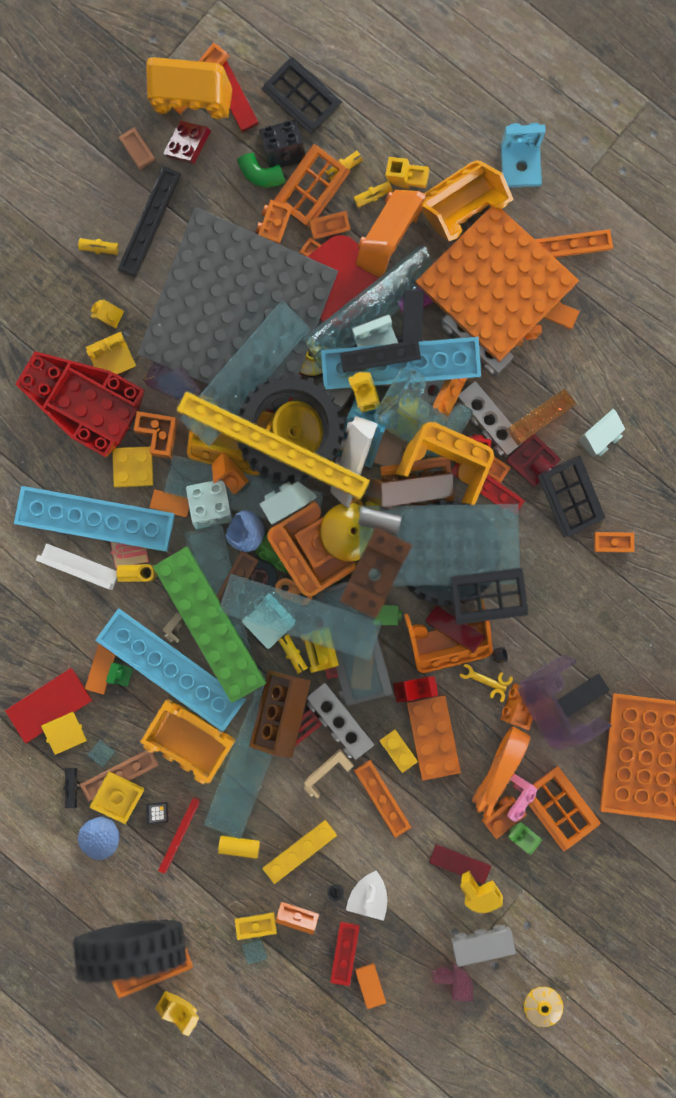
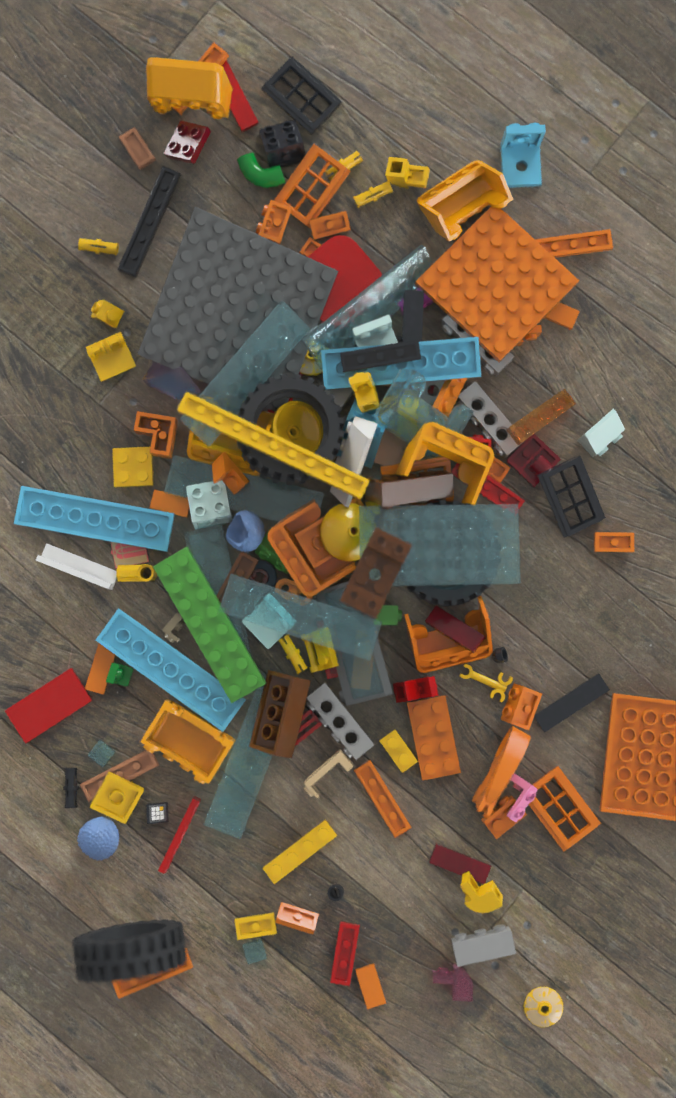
red wedge [15,351,145,458] -> none
yellow piece [41,711,87,755] -> none
yellow brick [155,991,199,1036] -> none
yellow piece [218,835,260,859] -> none
light aqua slope [260,482,317,525] -> none
white shield [346,871,388,921] -> none
orange windscreen [356,190,426,280] -> none
light grey piece [358,507,401,534] -> none
black piece [450,567,528,625] -> none
bright green bracket [508,822,543,855] -> none
windscreen [518,655,612,750] -> none

